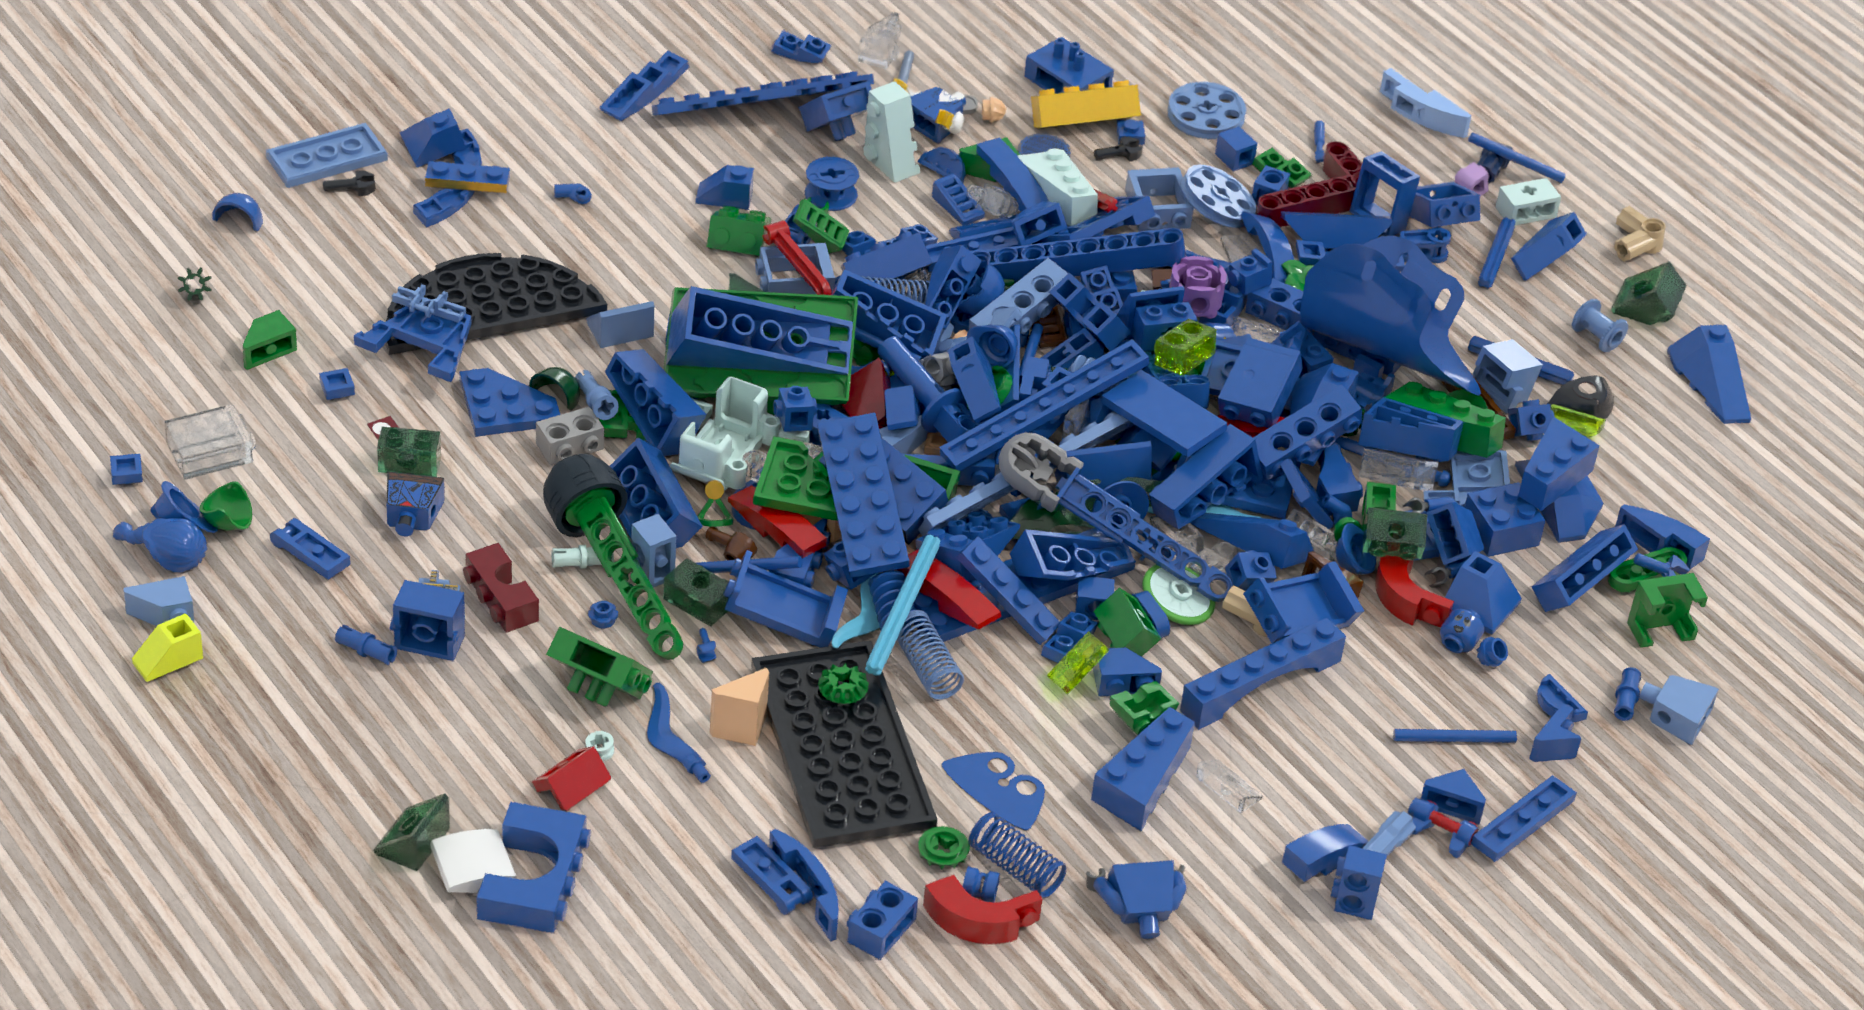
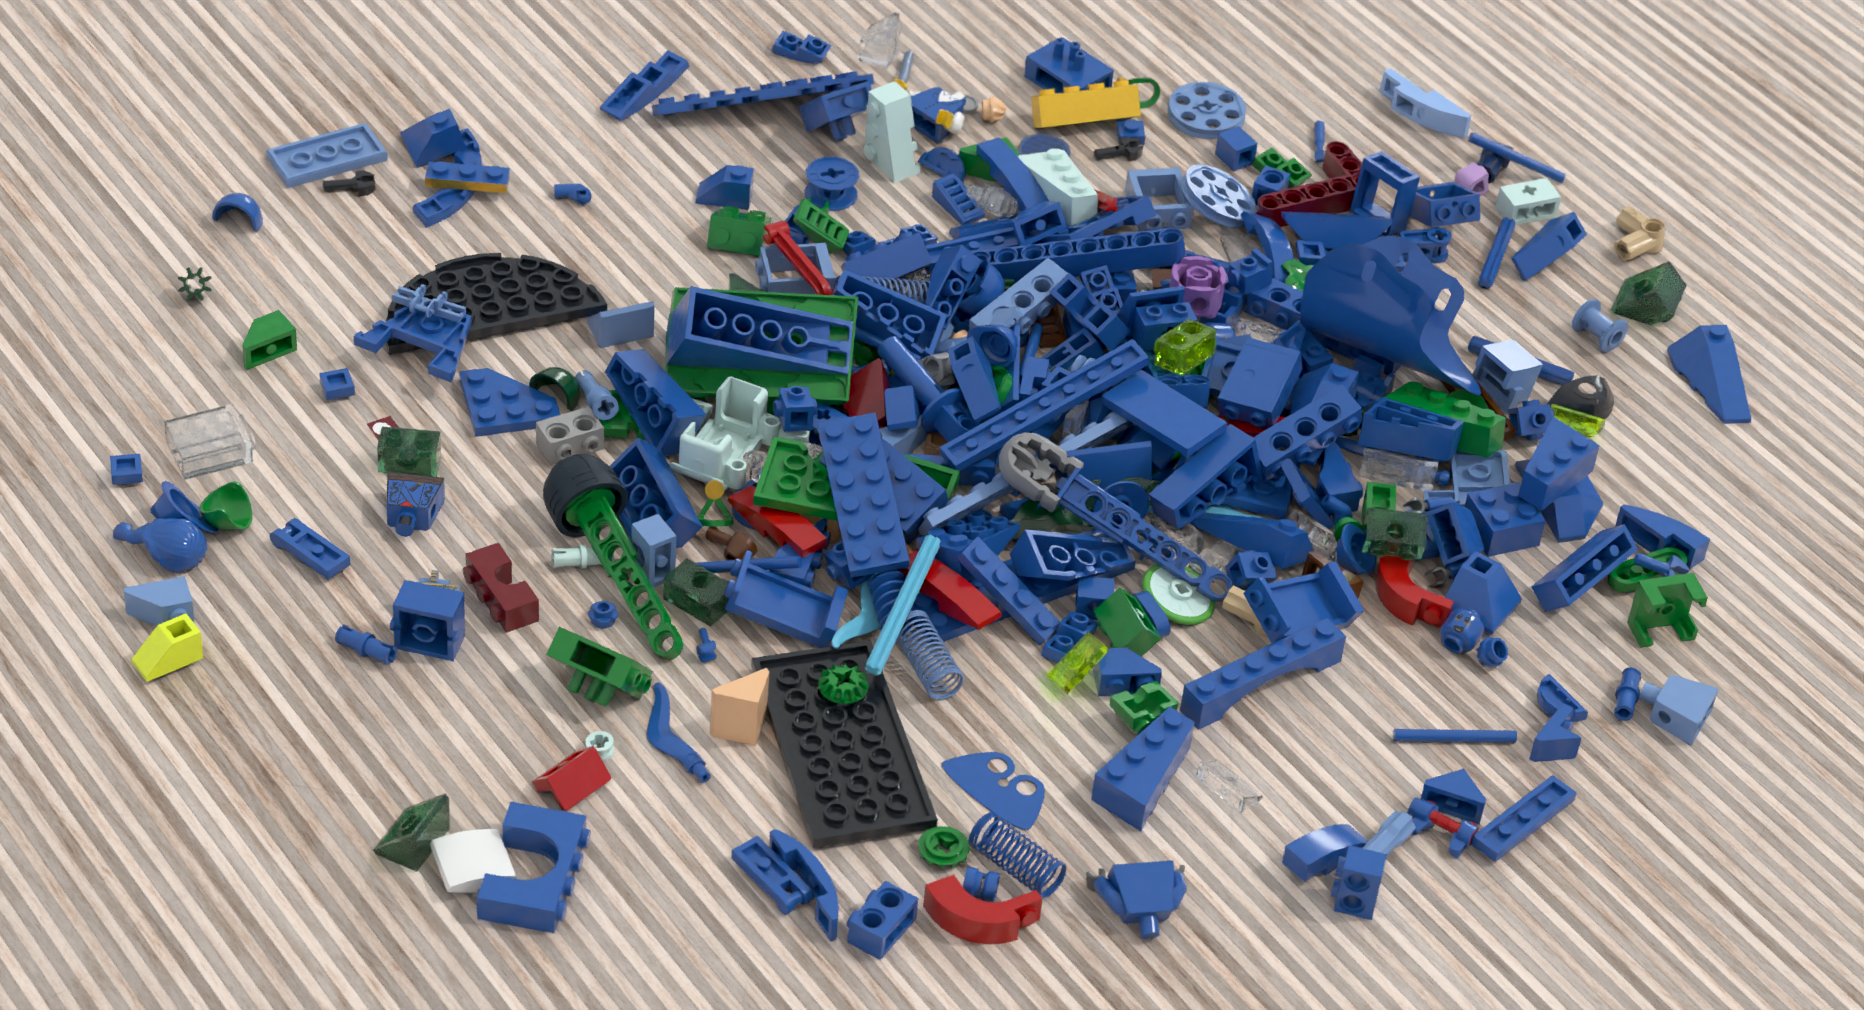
none -> green piece [1116,77,1160,109]

